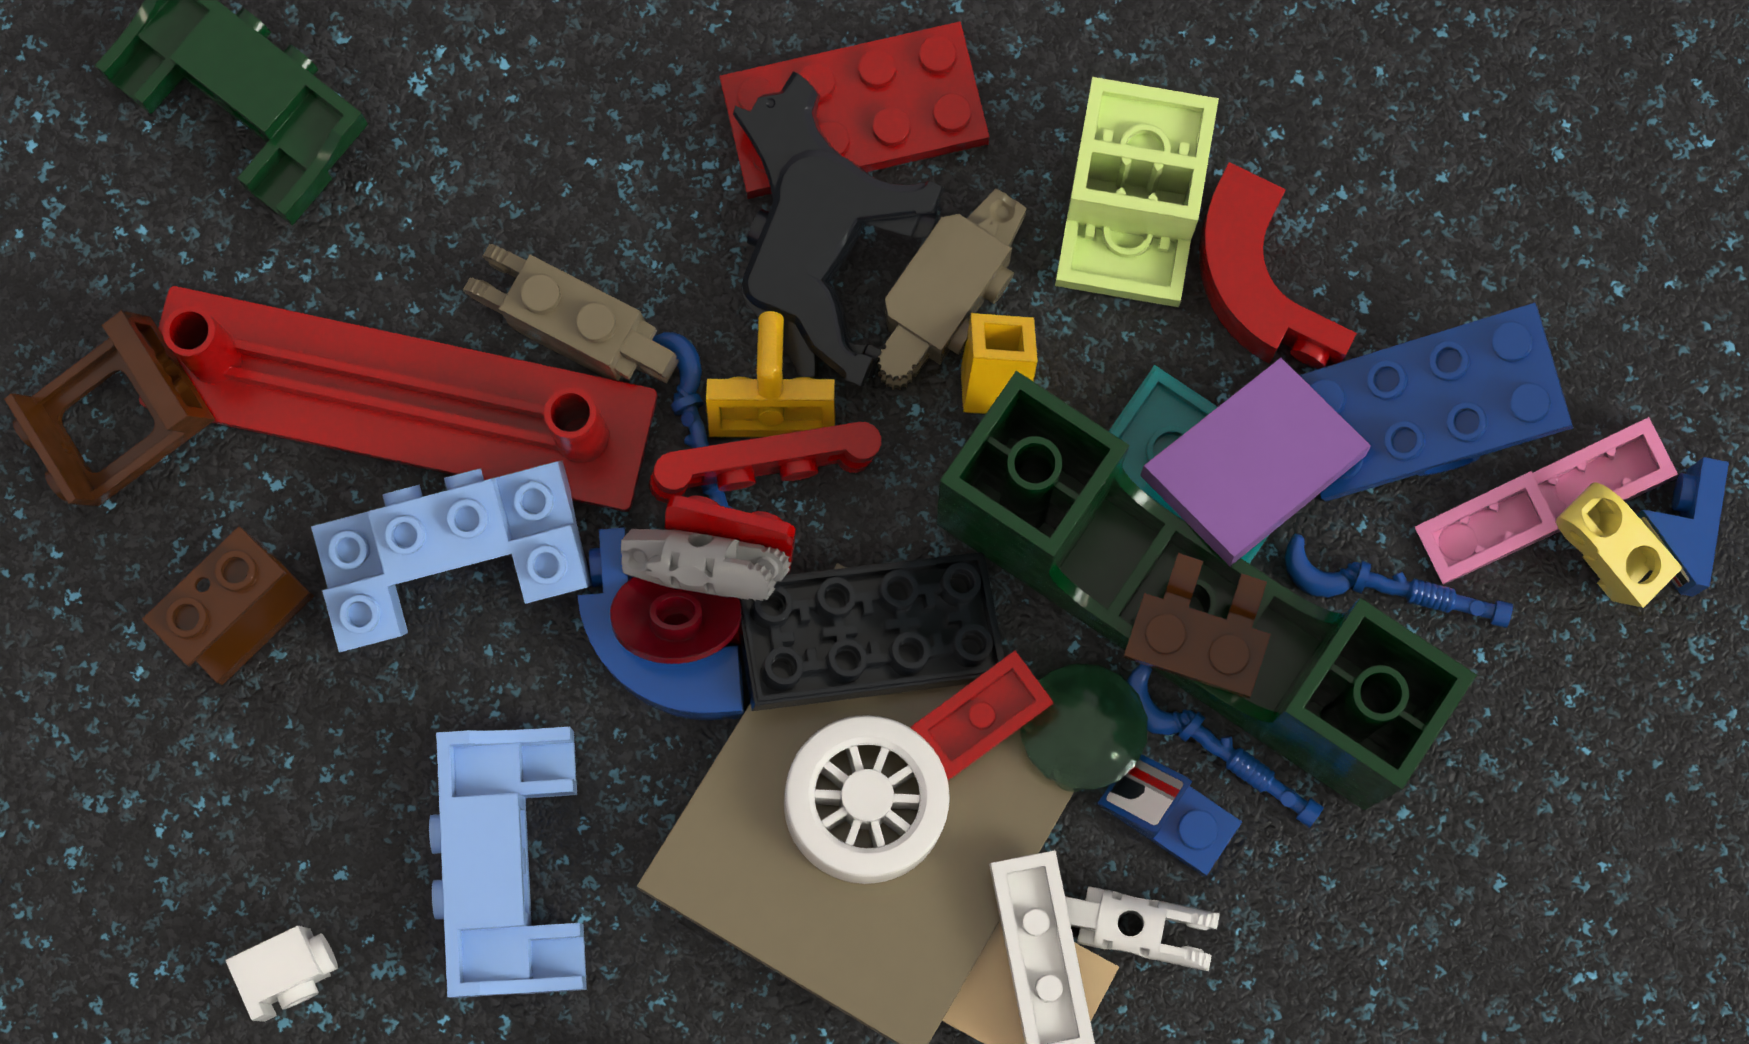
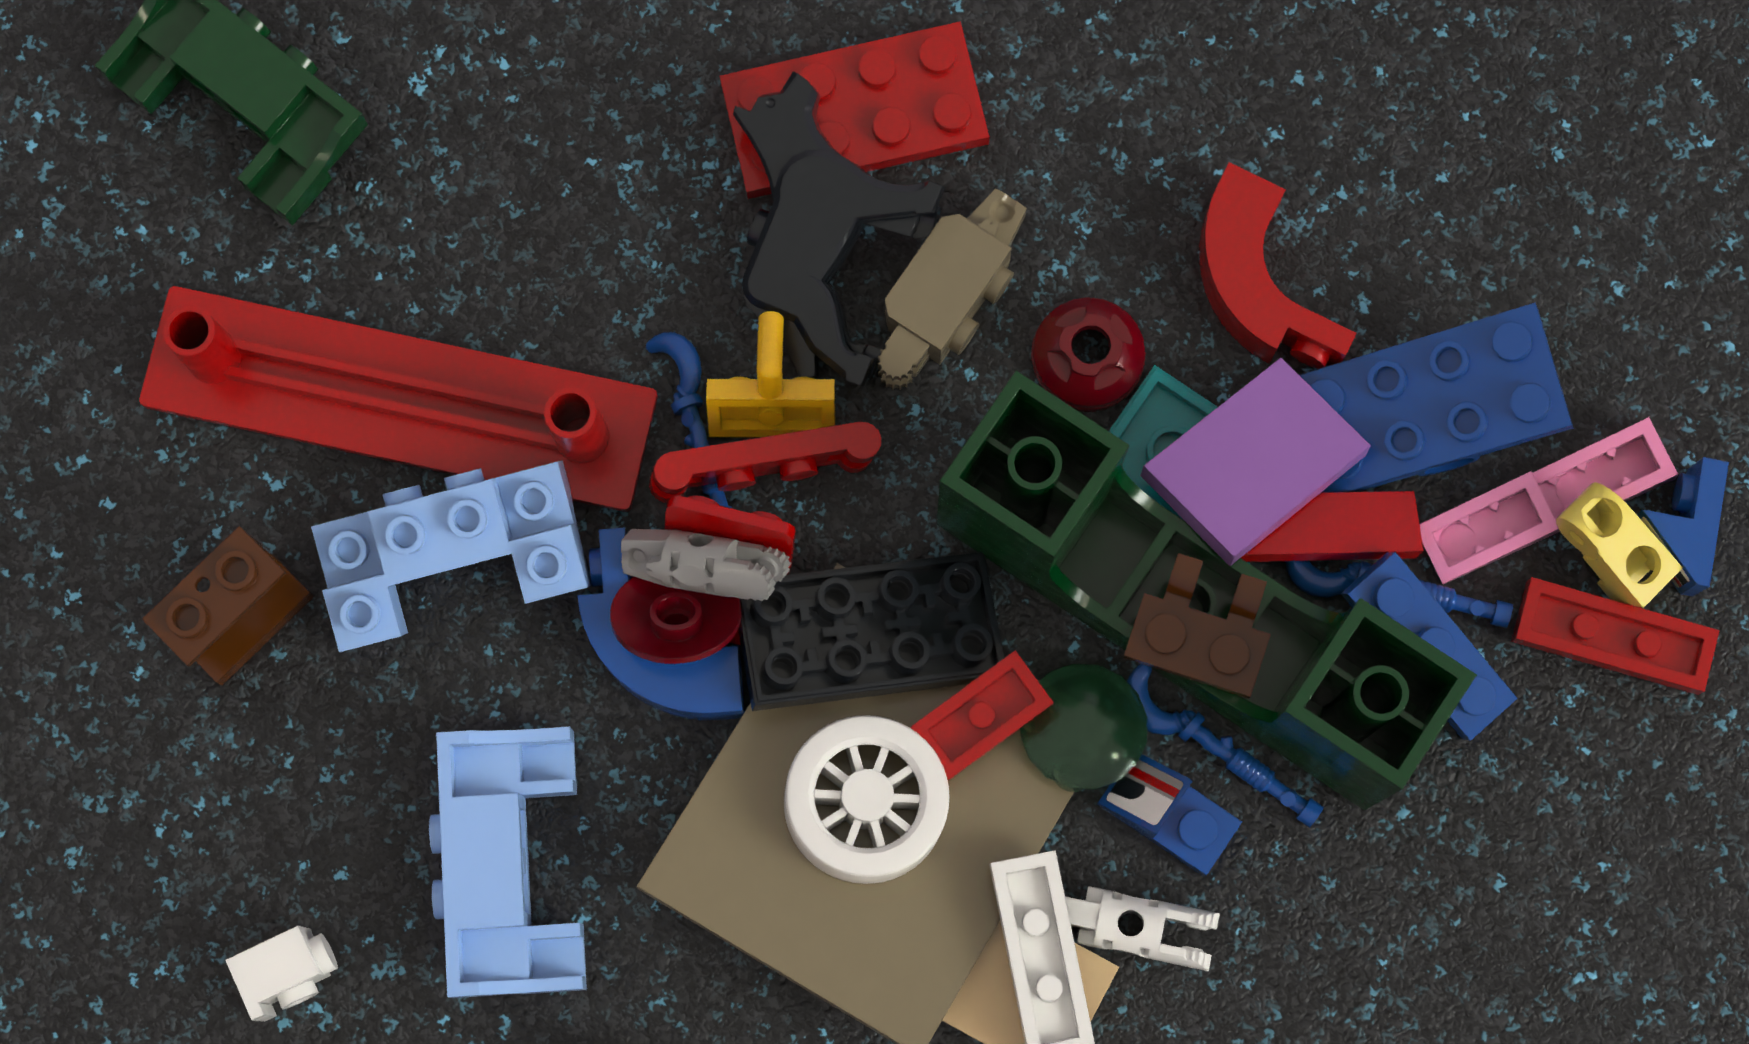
reddish brown window [4,310,215,506] -> none
dark tan hinge [463,244,679,384] -> none
yellow brick [961,313,1038,414] -> none
yellowish green bracket [1055,77,1219,307] -> none
none -> dark red piece [1031,297,1146,412]
none -> red tile [1241,491,1424,562]
none -> blue plate [1341,552,1518,741]
none -> red plate [1511,577,1720,695]

